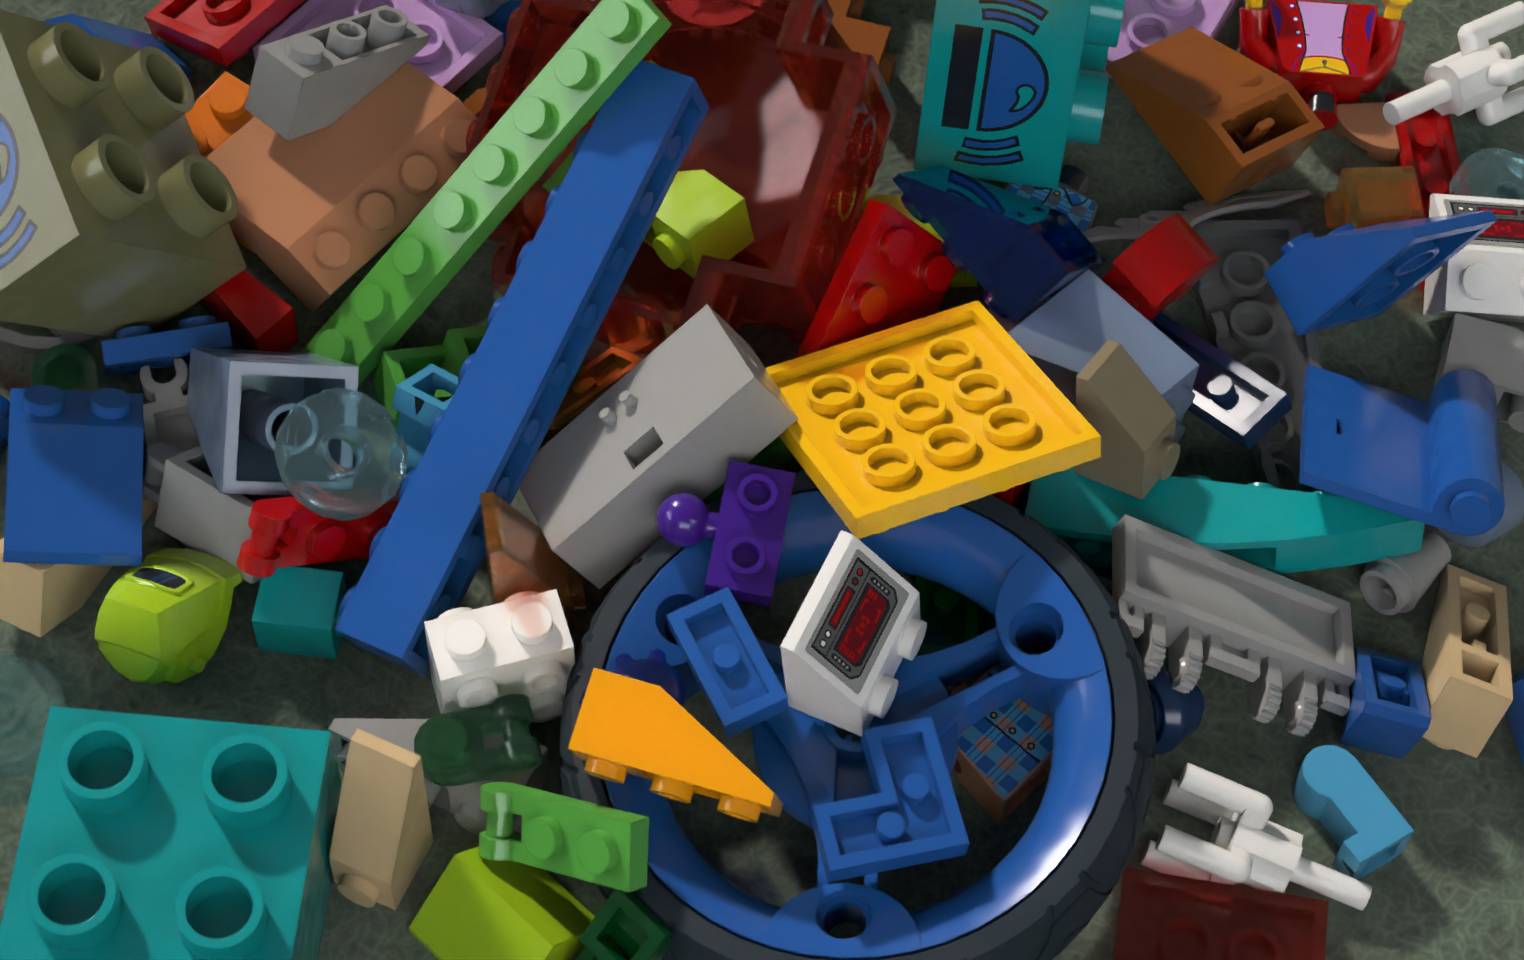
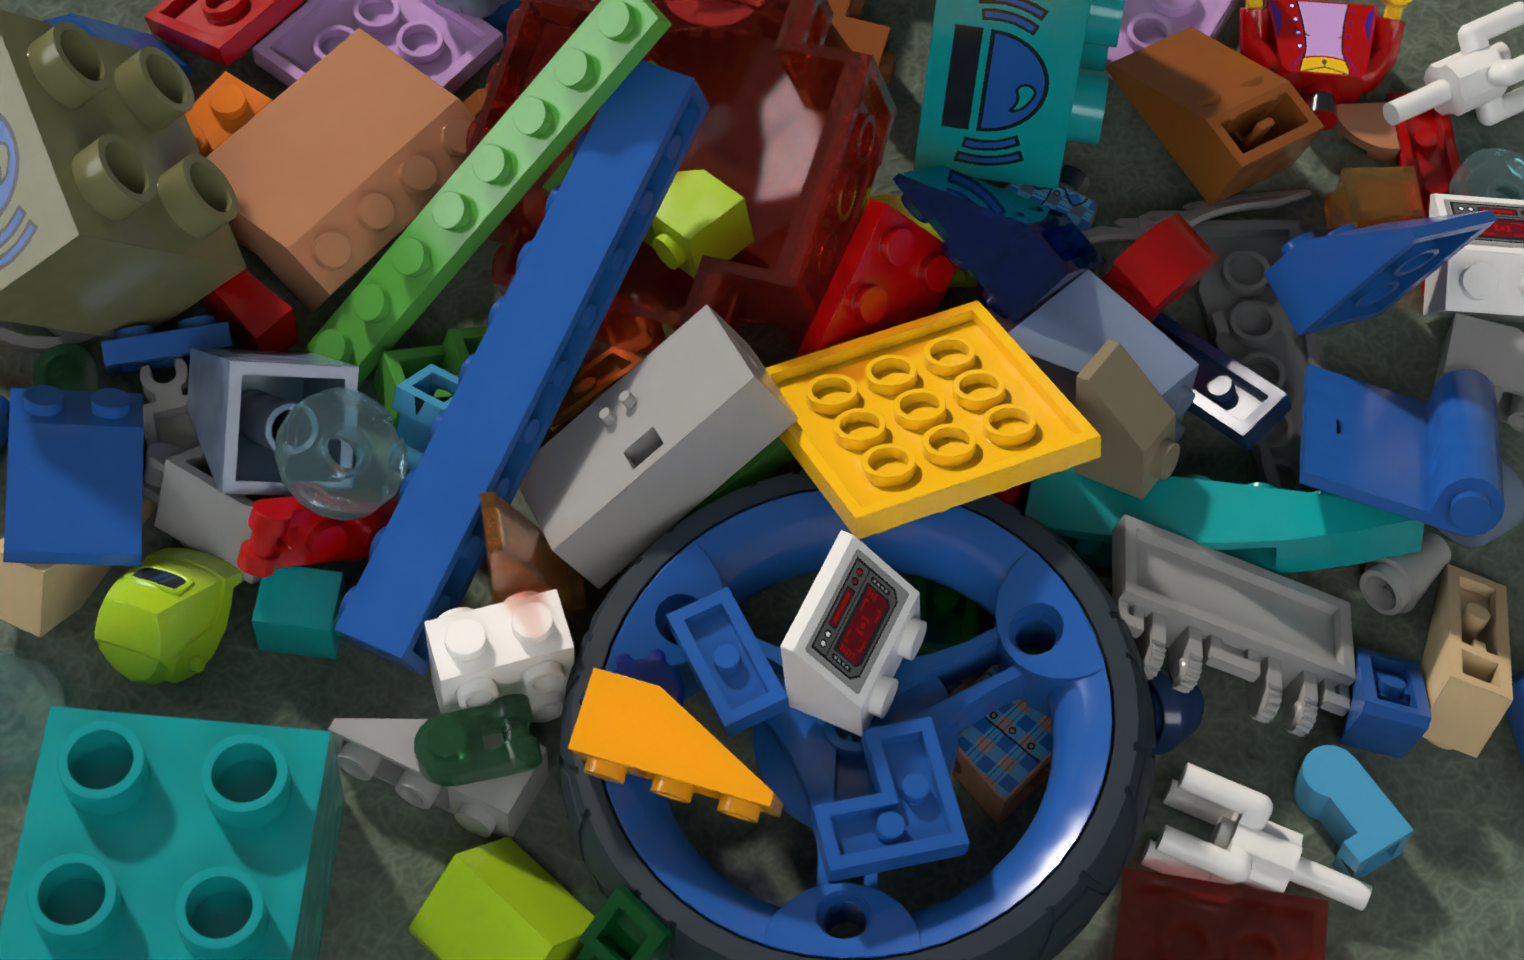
light grey slope [245,5,429,141] -> none
tan slope [329,728,434,910] -> none
bright green plate [479,782,649,893] -> none
dark purple plate [656,460,796,606] -> none

